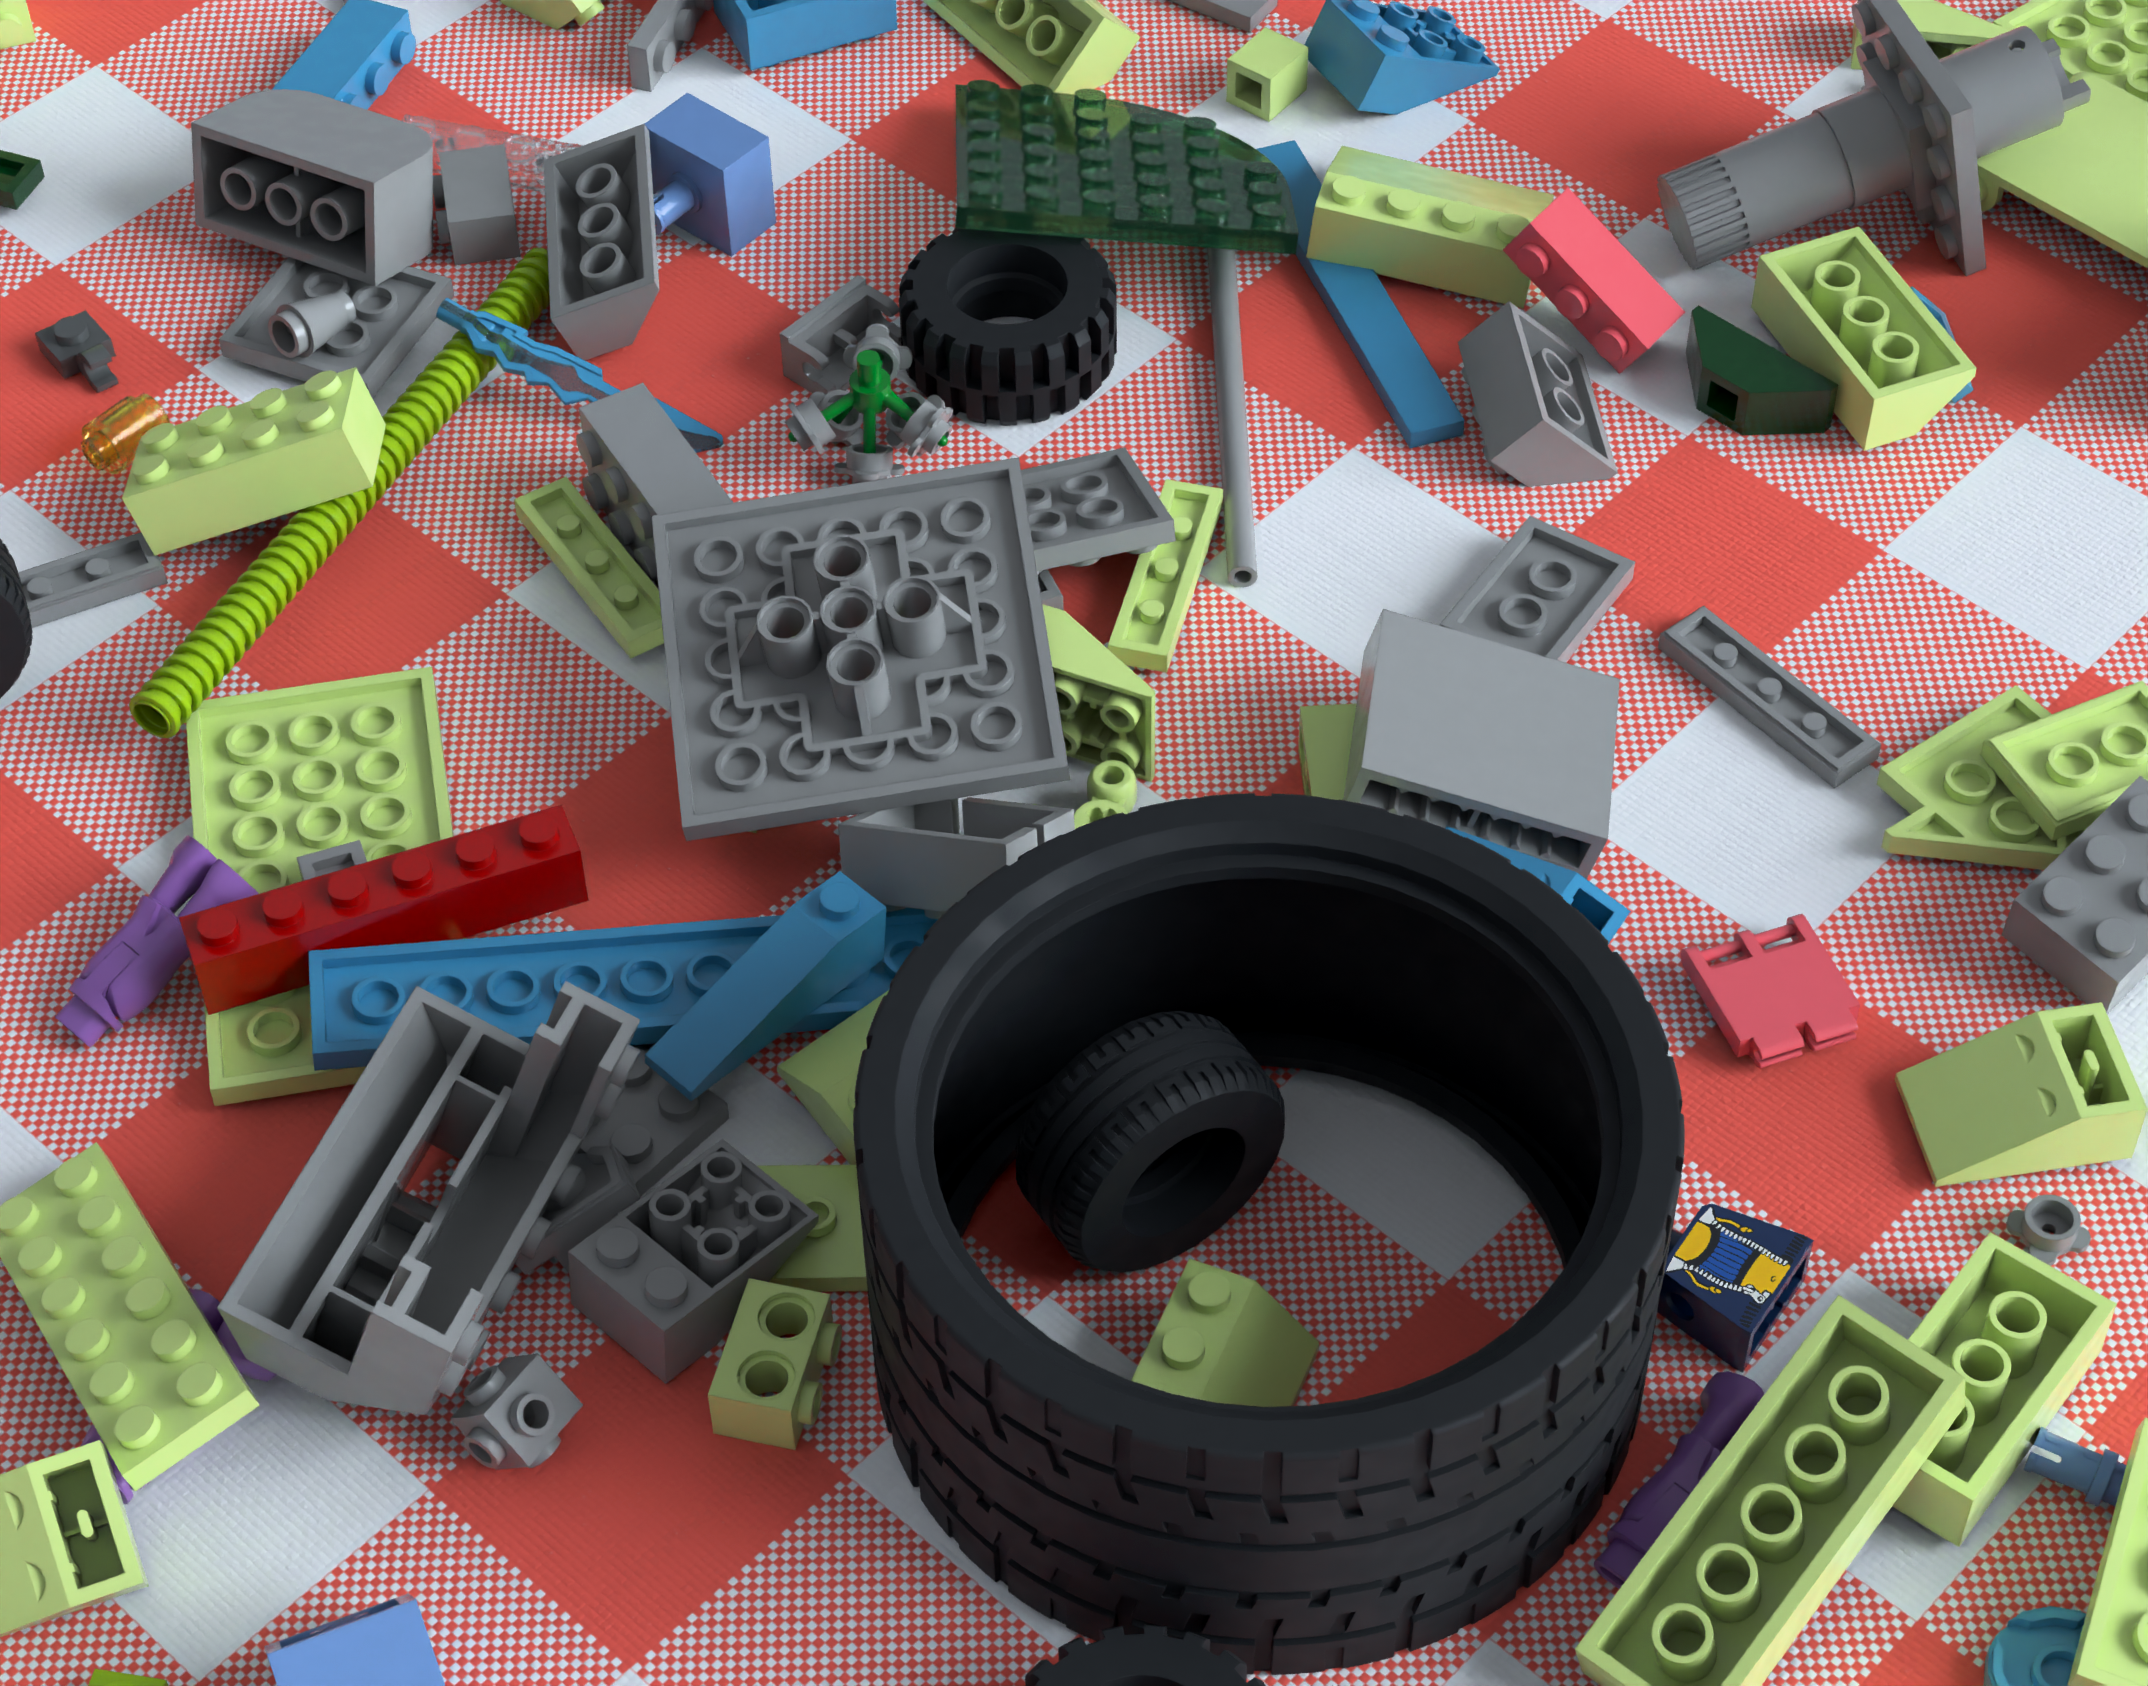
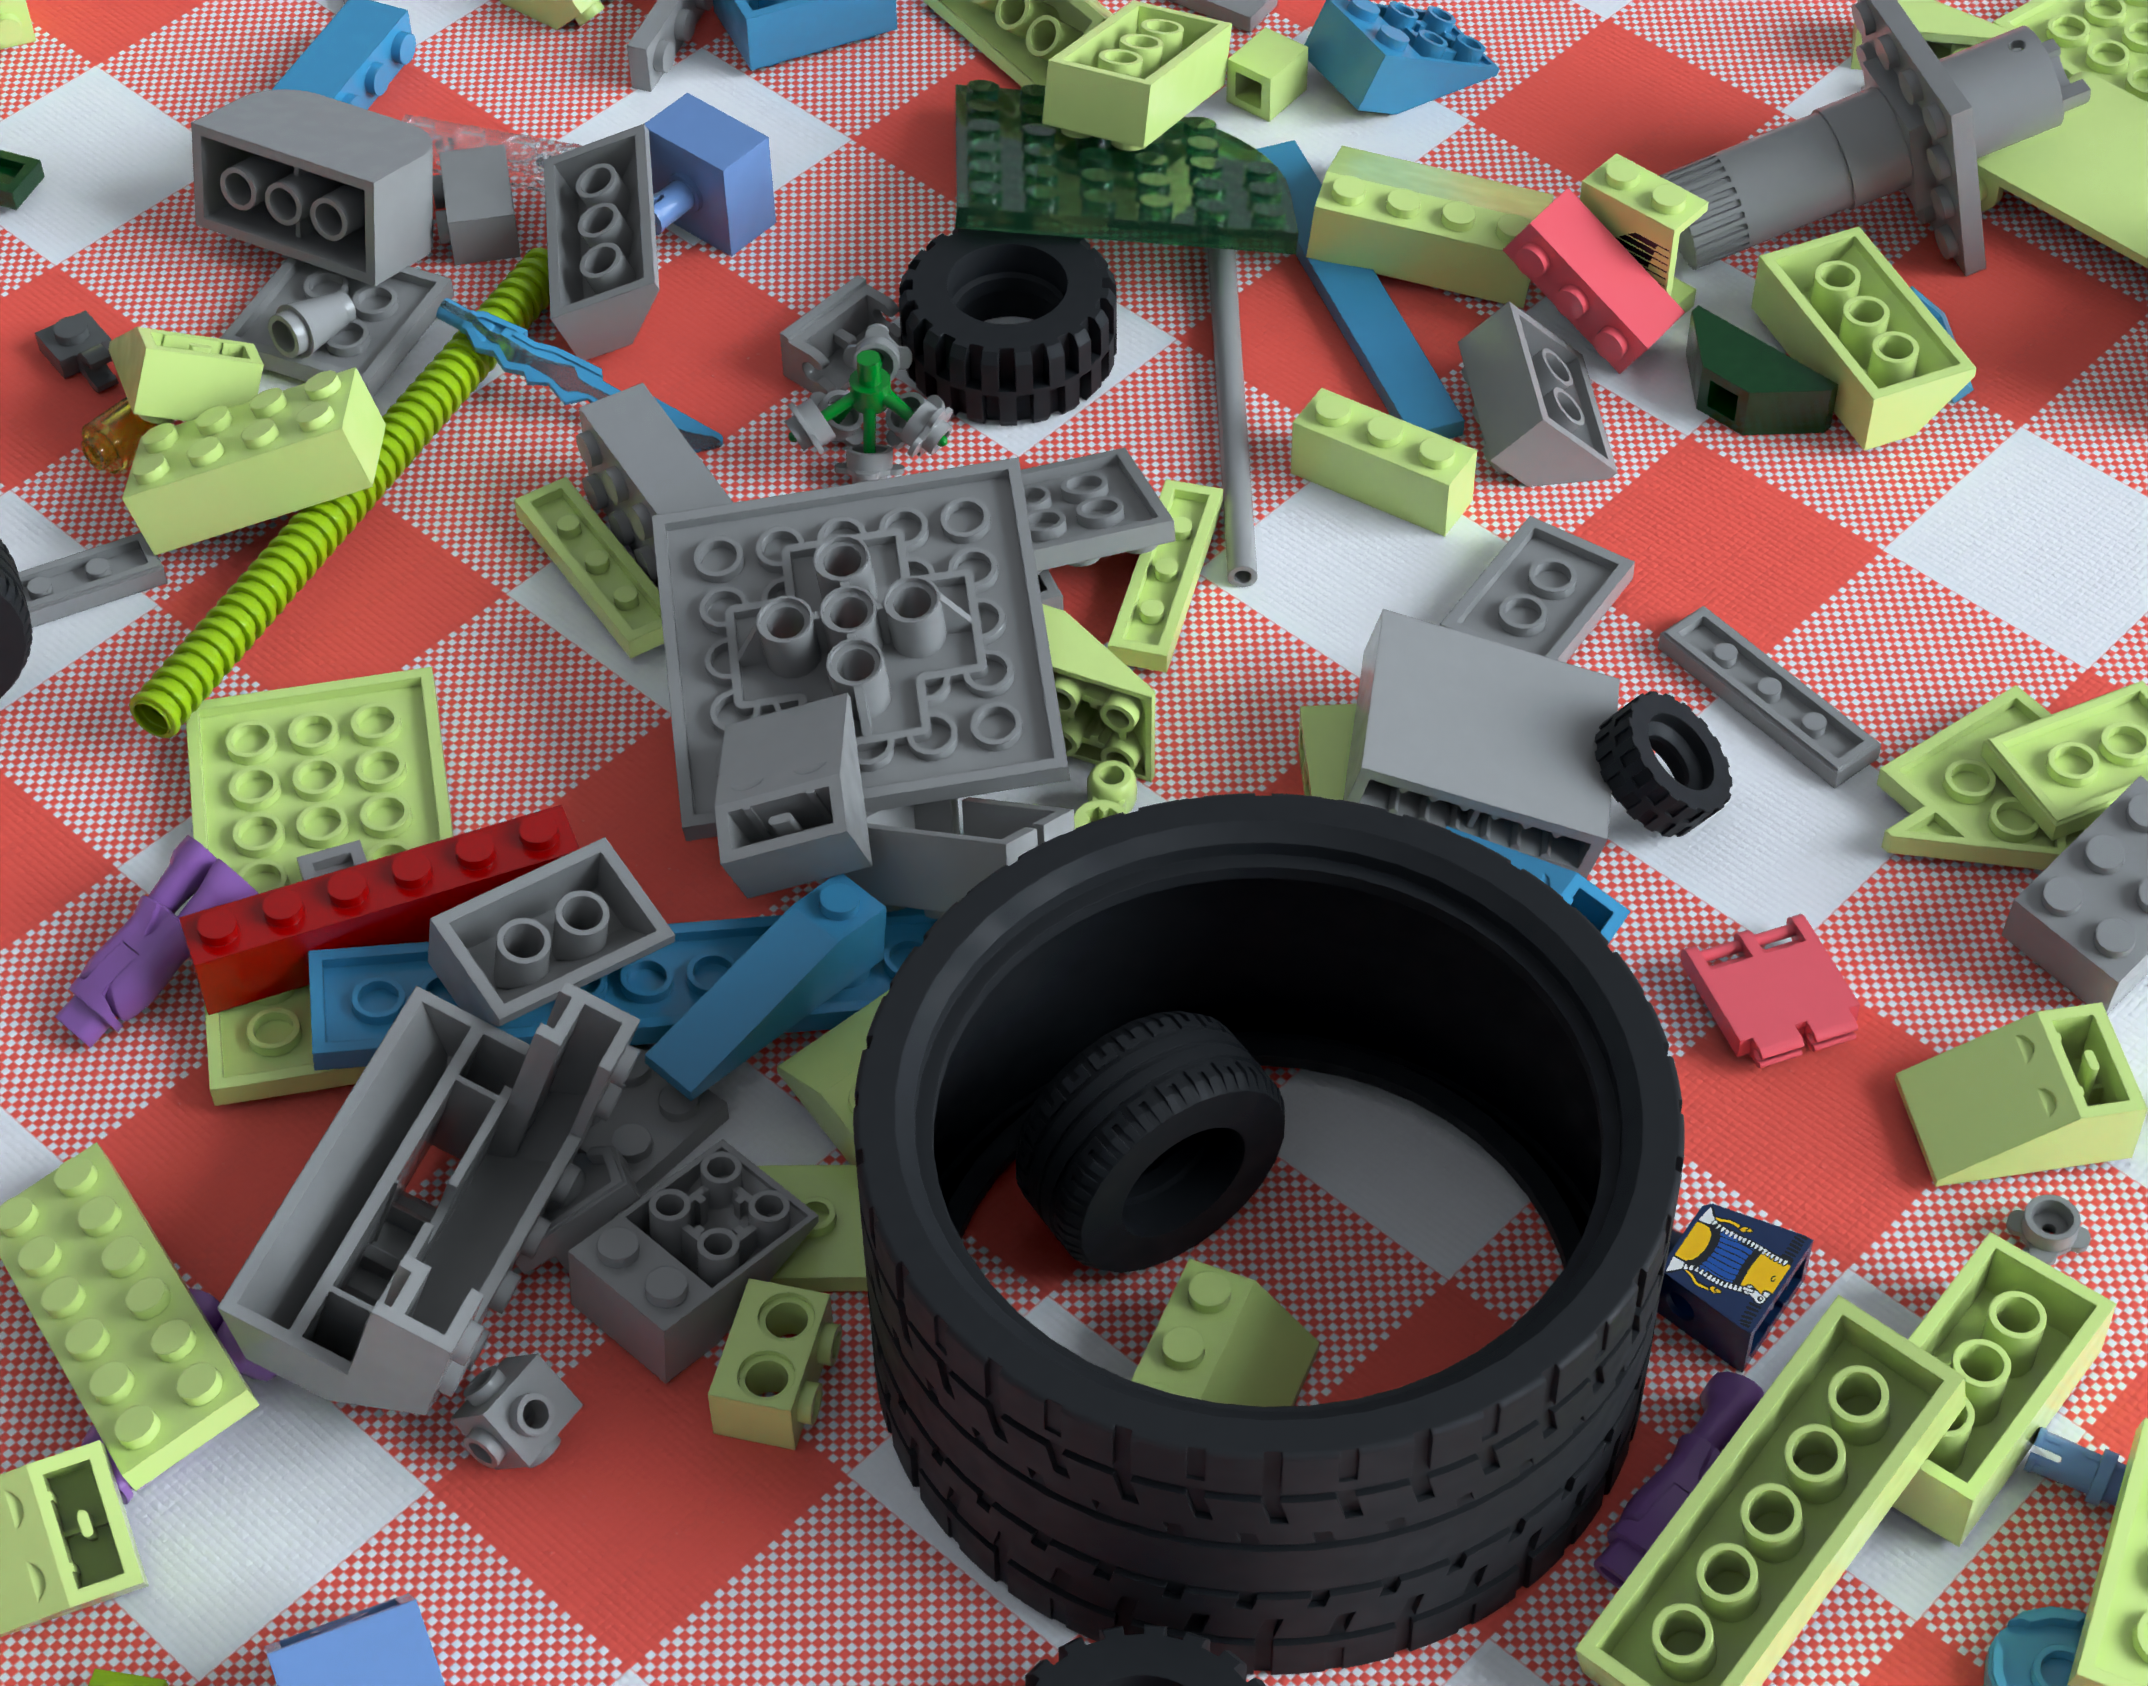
none -> yellowish green slope [108,327,264,425]
none -> light grey slope [428,837,675,1027]
none -> light grey slope [714,693,873,899]
none -> yellowish green brick [1042,0,1232,151]
none -> yellowish green brick [1291,388,1477,537]
none -> yellowish green panel [1580,153,1709,317]
none -> black tyre [1594,691,1733,837]

